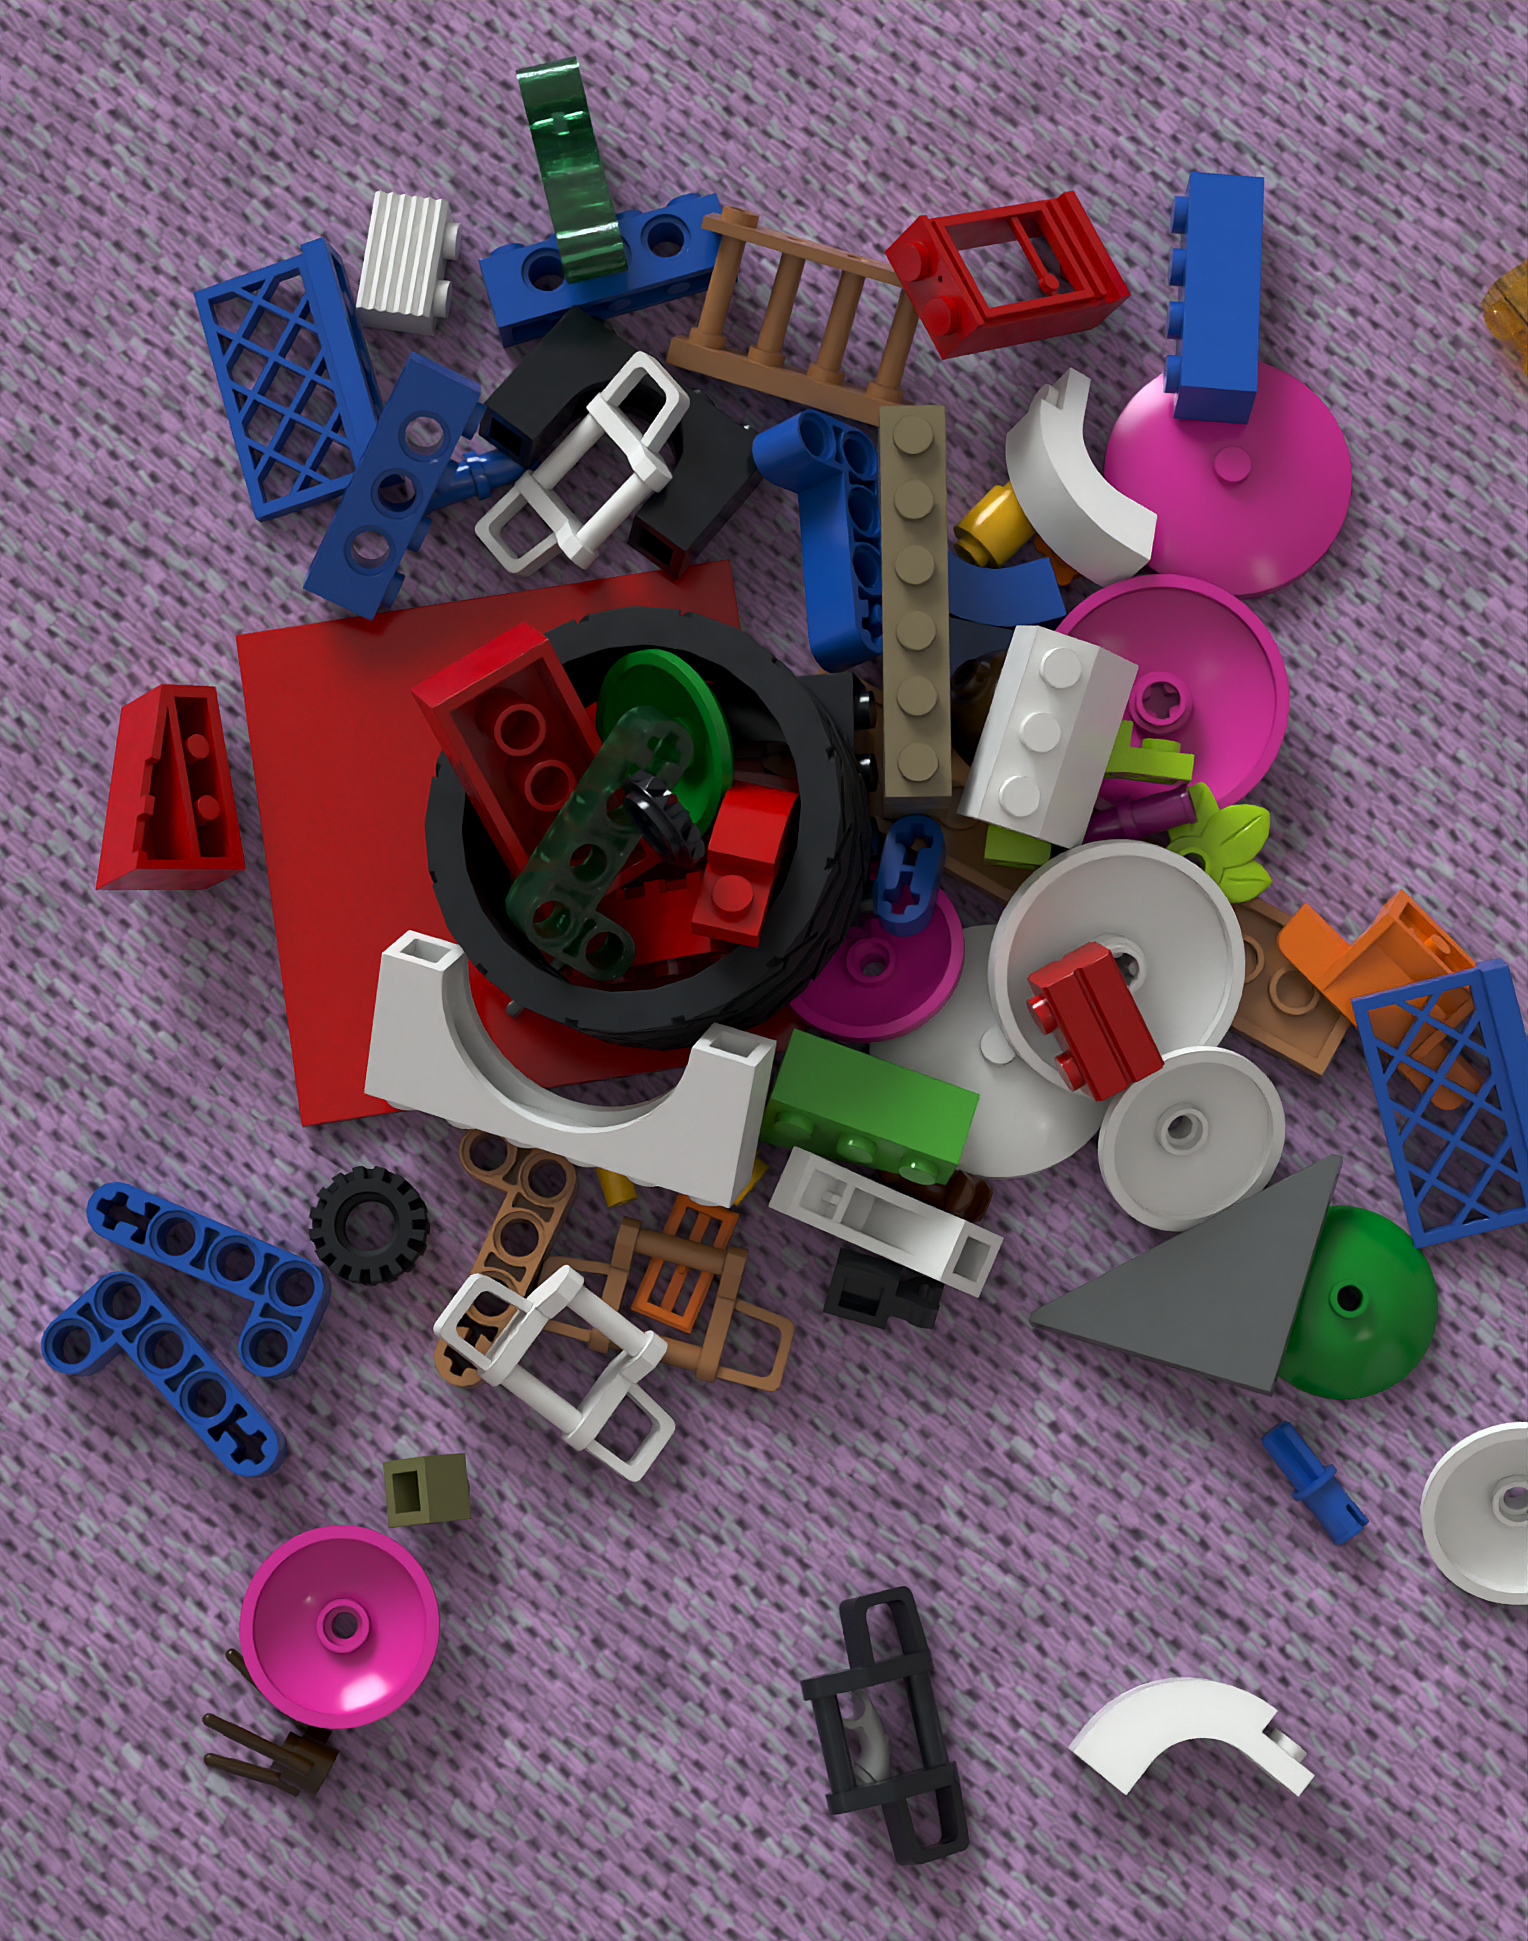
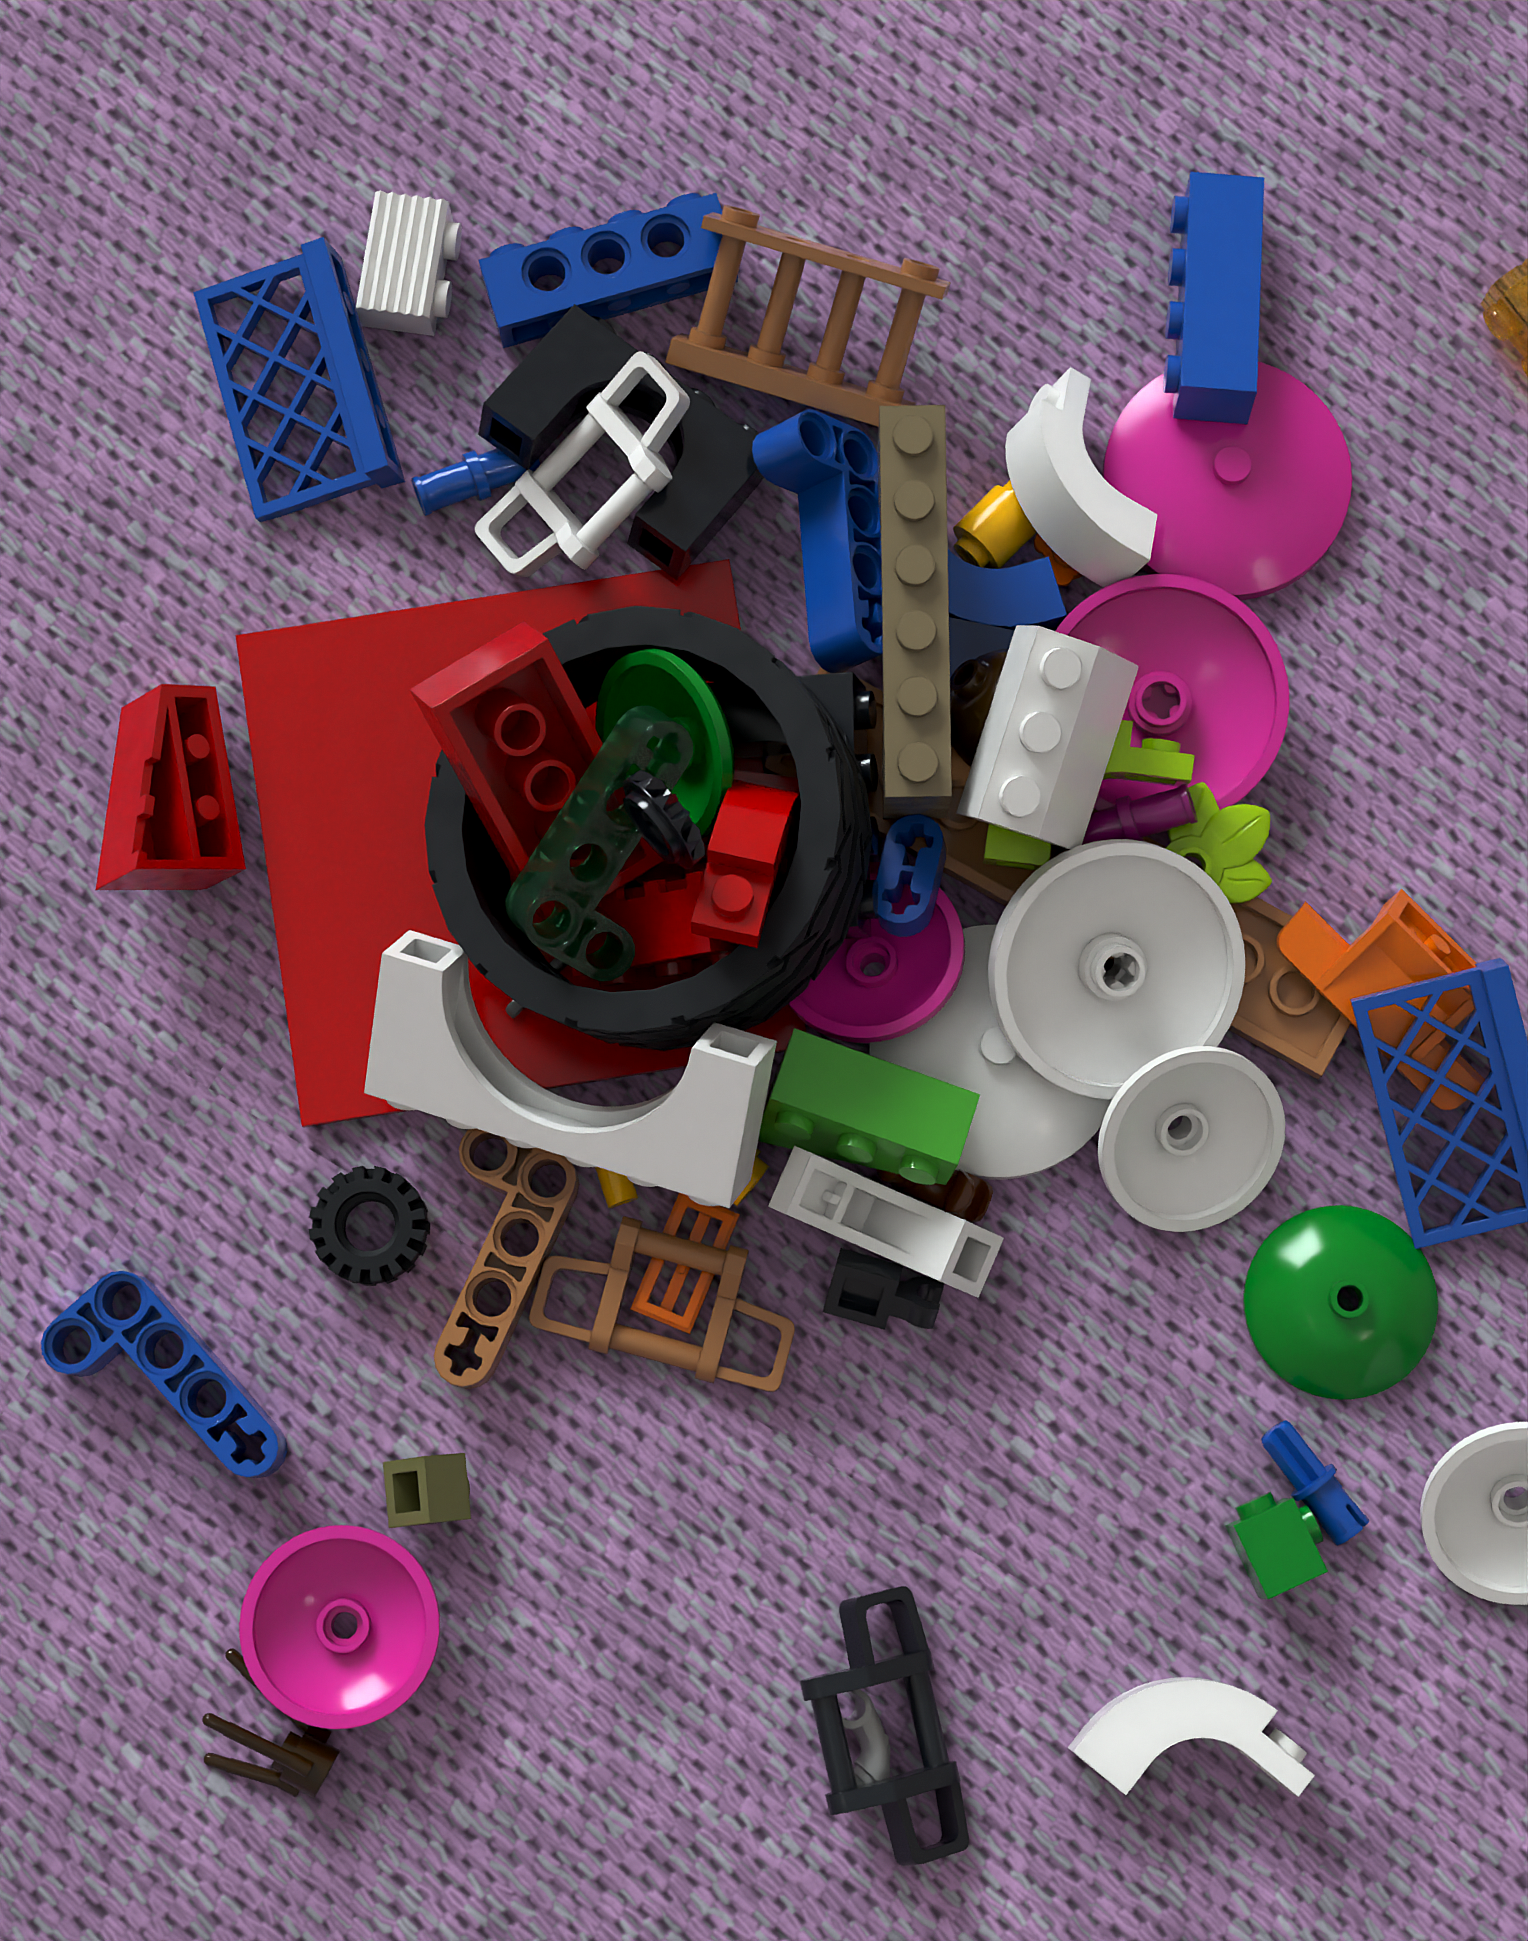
blue beam [86,1182,332,1380] -> none
blue brick [303,350,487,621] -> none
white bar [433,1265,675,1482] -> none
clear green beam [516,56,629,285] -> none
red door [884,191,1131,360] -> none
red brick [1026,941,1165,1102] -> none
dark grey tile [1029,1154,1343,1397] -> none
none -> green brick [1225,1492,1328,1599]

